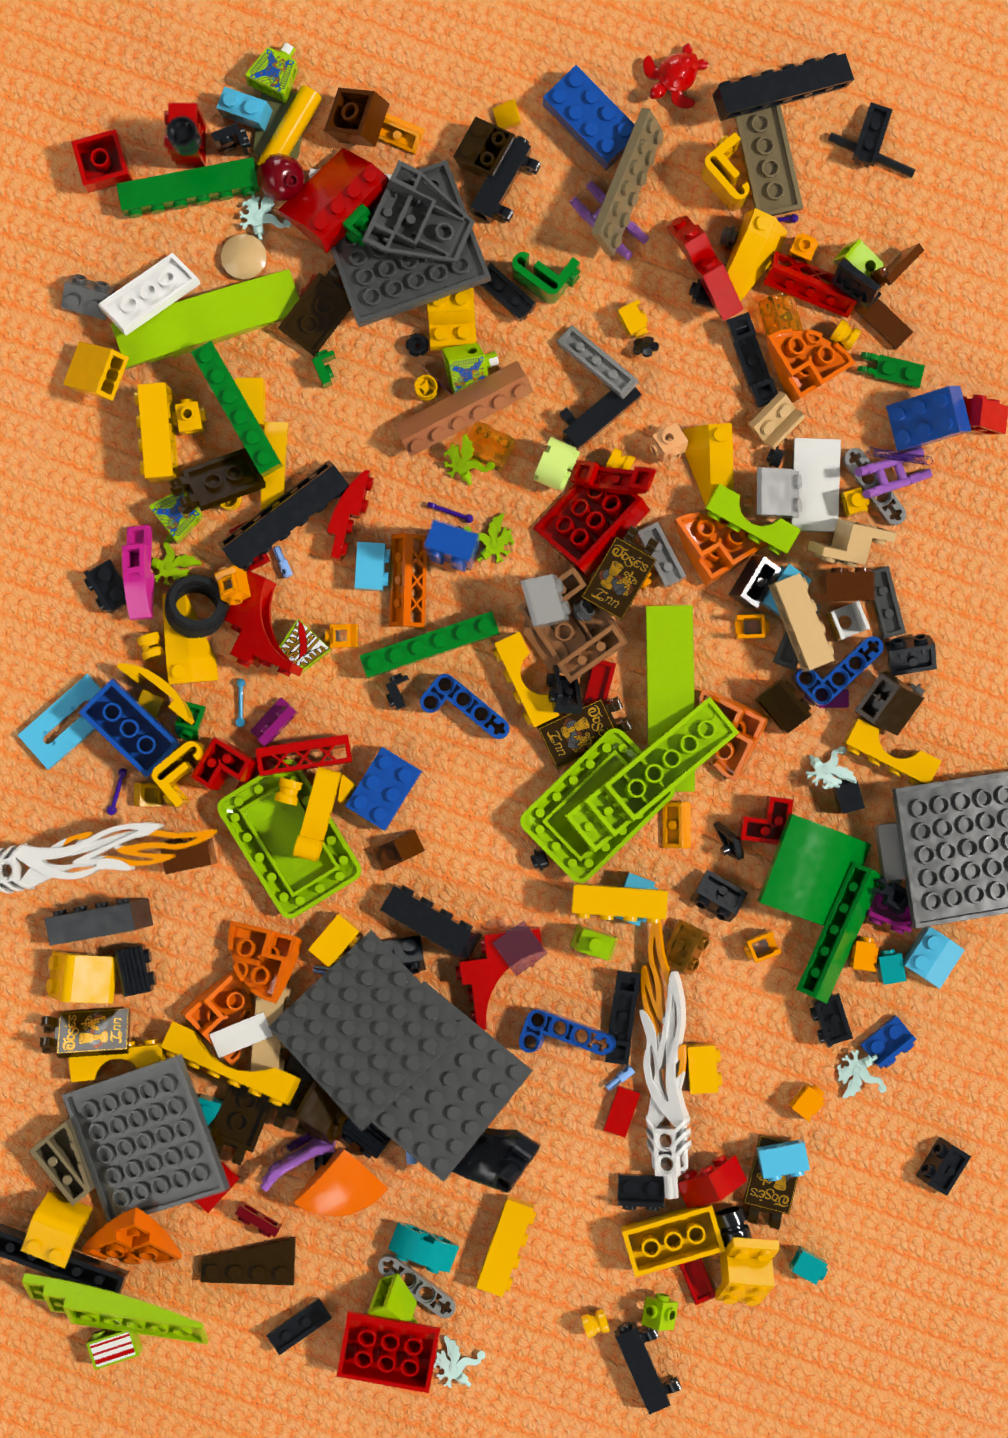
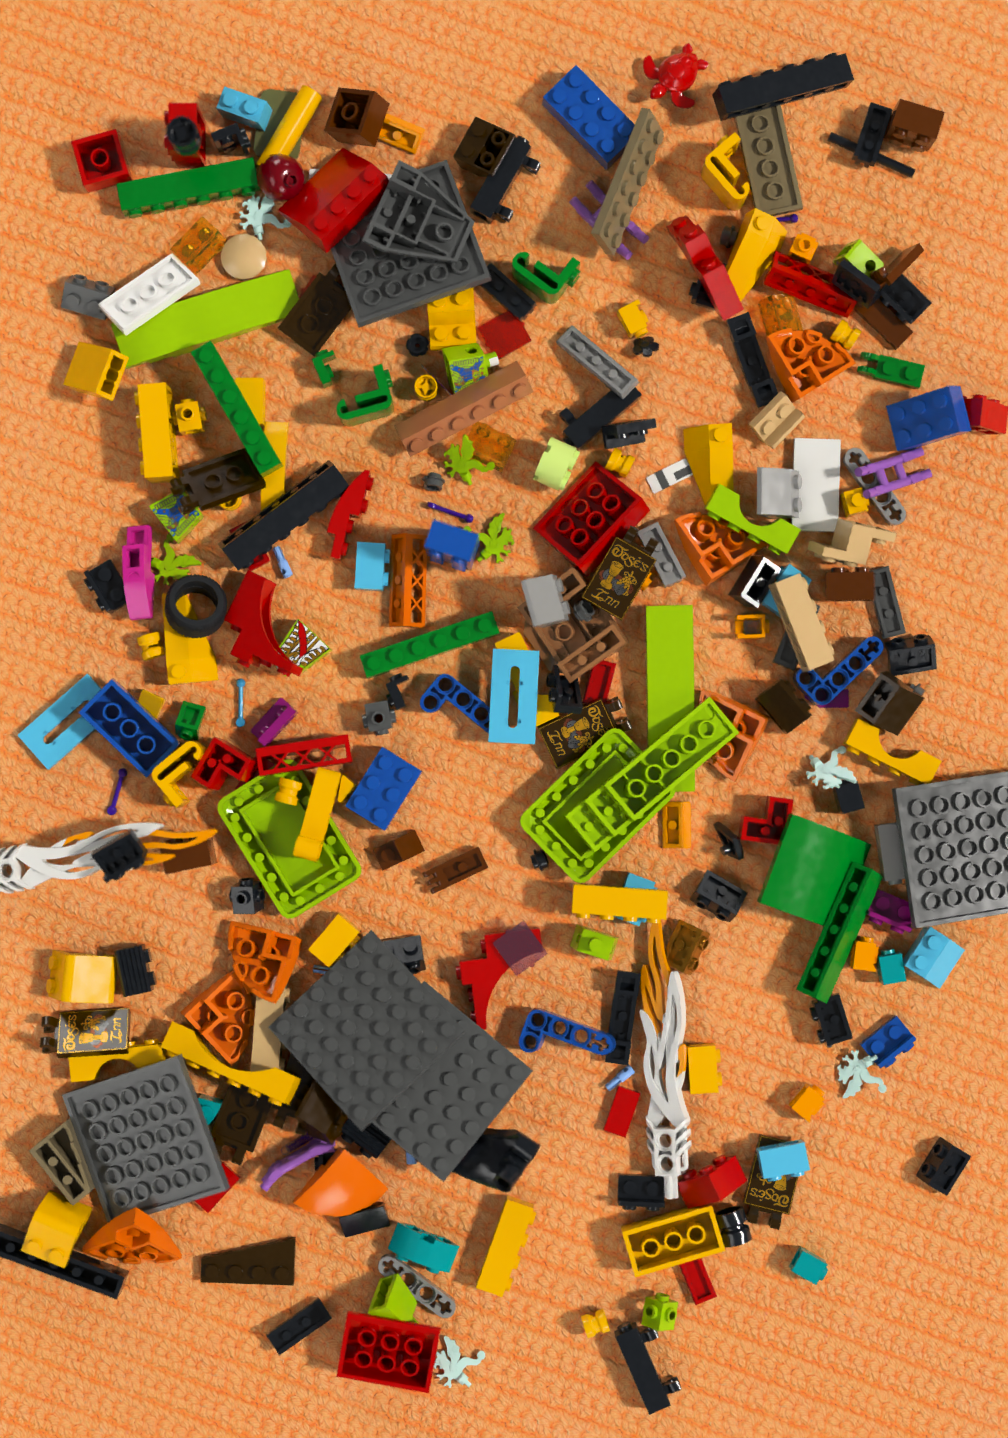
lime slope [22,1273,209,1345] -> none
black wedge [45,897,153,946] -> none
brick [86,1329,143,1370] -> none
yellow slope [116,663,195,725] -> none
yellow slope [133,783,162,807] -> none
white sticker [209,1012,273,1058] -> none
light orange window [214,565,251,605] -> none
dark red plate [235,1201,282,1237] -> none
lime torso [245,43,298,104] -> none
light orange window [325,624,359,649] -> none
green bracket [342,204,372,247] -> none
black wedge [380,885,482,959] -> none
yellow slope [492,99,521,130] -> none
red slope [569,460,657,494] -> none
light nougat brick [650,423,688,464] -> none
yellow bracket [715,1237,779,1306] -> none
light orange window [743,930,781,963] -> none
black plate [766,446,785,468] -> none
white piece [825,600,870,642] -> none
dark purple piece [867,447,933,465] -> none
black plate [871,878,908,914] -> none
none -> black bracket [91,829,148,883]
none -> clear yellow bracket [170,216,227,274]
none -> black brick [229,878,265,914]
none -> green piece [336,364,394,427]
none -> black slope [339,1203,390,1238]
none -> dark grey brick [362,700,397,736]
none -> dark grey plate [422,472,445,492]
none -> reddish brown hinge [422,846,488,894]
none -> clear red piece [478,311,532,360]
none -> medium azure piece [488,649,540,744]
none -> black bracket [602,418,657,449]
none -> white sticker [646,459,693,494]
none -> black bracket [879,273,932,324]
none -> reddish brown brick [884,99,945,152]

